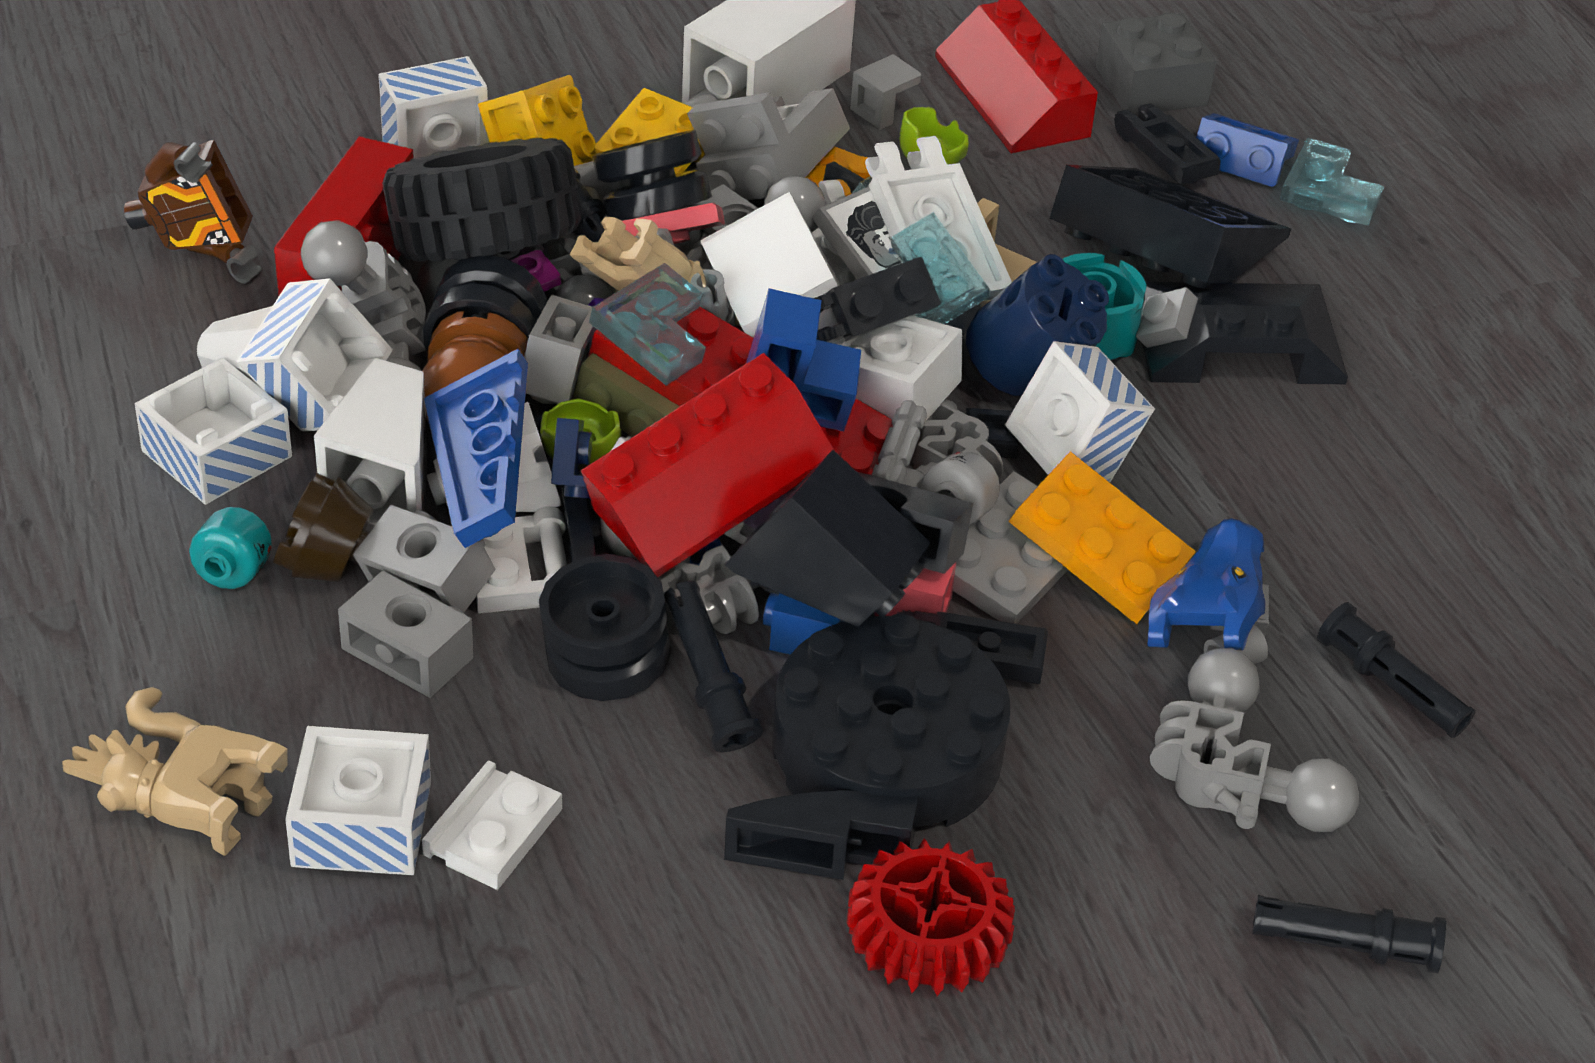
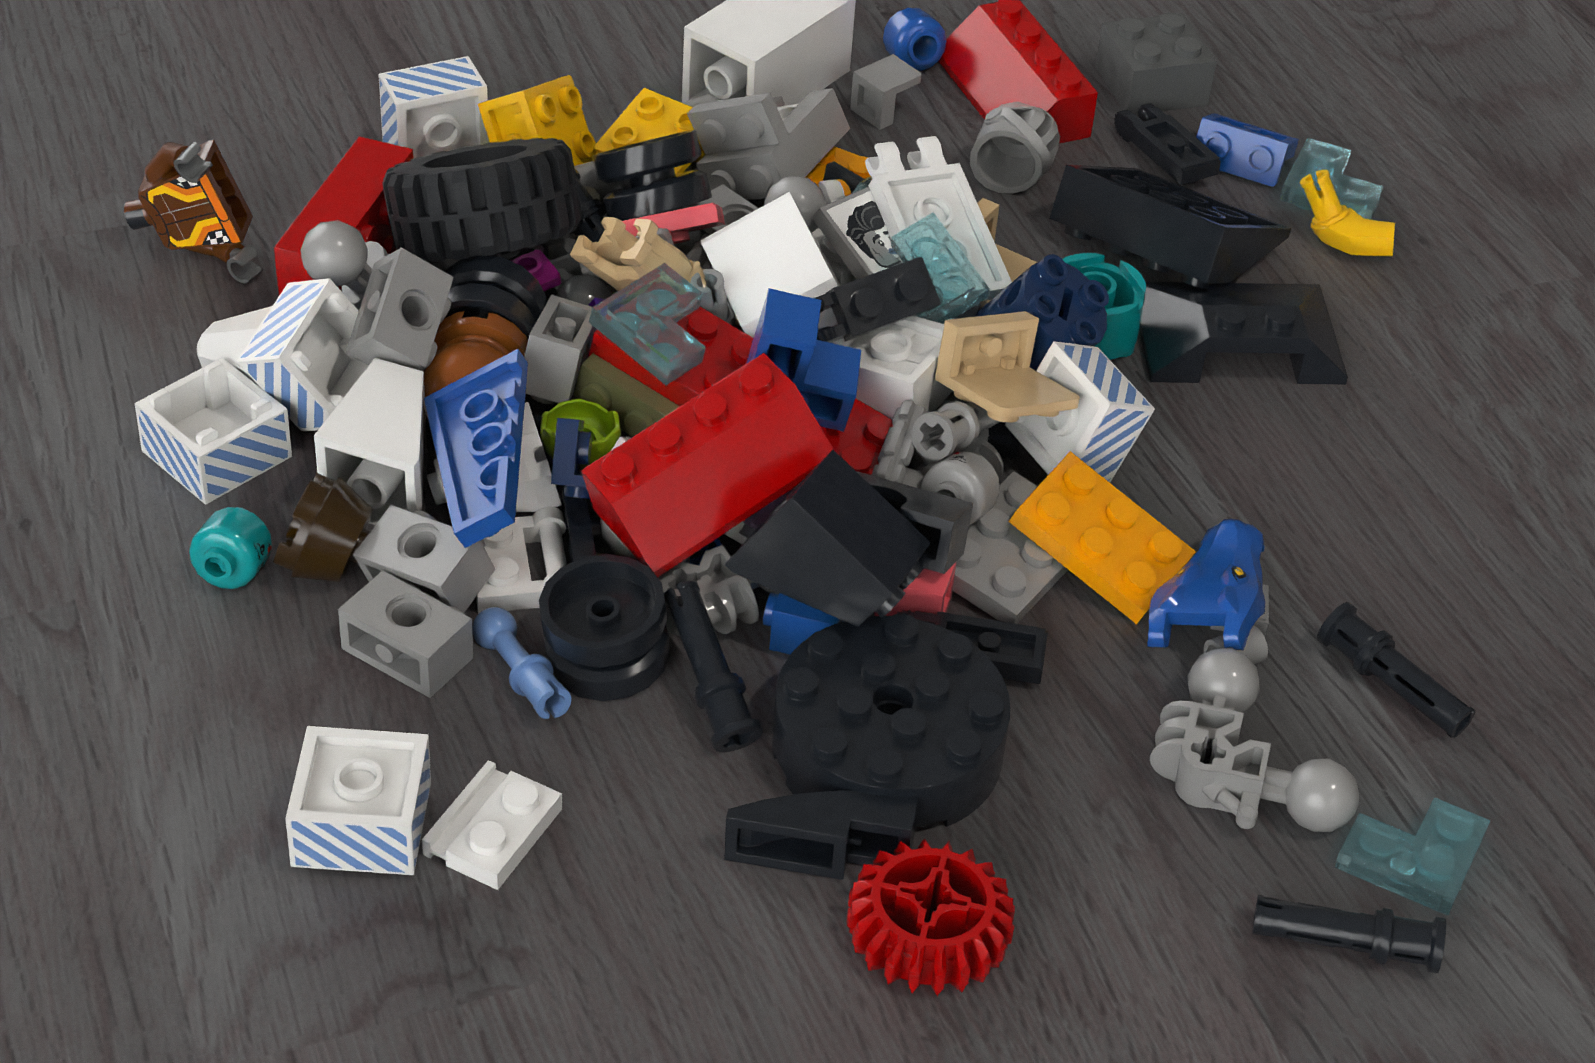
tan animal [62,687,288,856] -> none
lime hair [899,107,969,165] -> none
light grey plate [1136,287,1198,348] -> none
none -> light grey brick [345,247,454,371]
none -> medium blue pin [472,607,571,719]
none -> blue head [883,8,947,71]
none -> light grey pin [911,401,1000,461]
none -> tan bracket [935,311,1080,423]
none -> light grey helmet [970,102,1060,194]
none -> yellow arm [1300,169,1395,257]
none -> clear light blue plate [1335,797,1491,916]

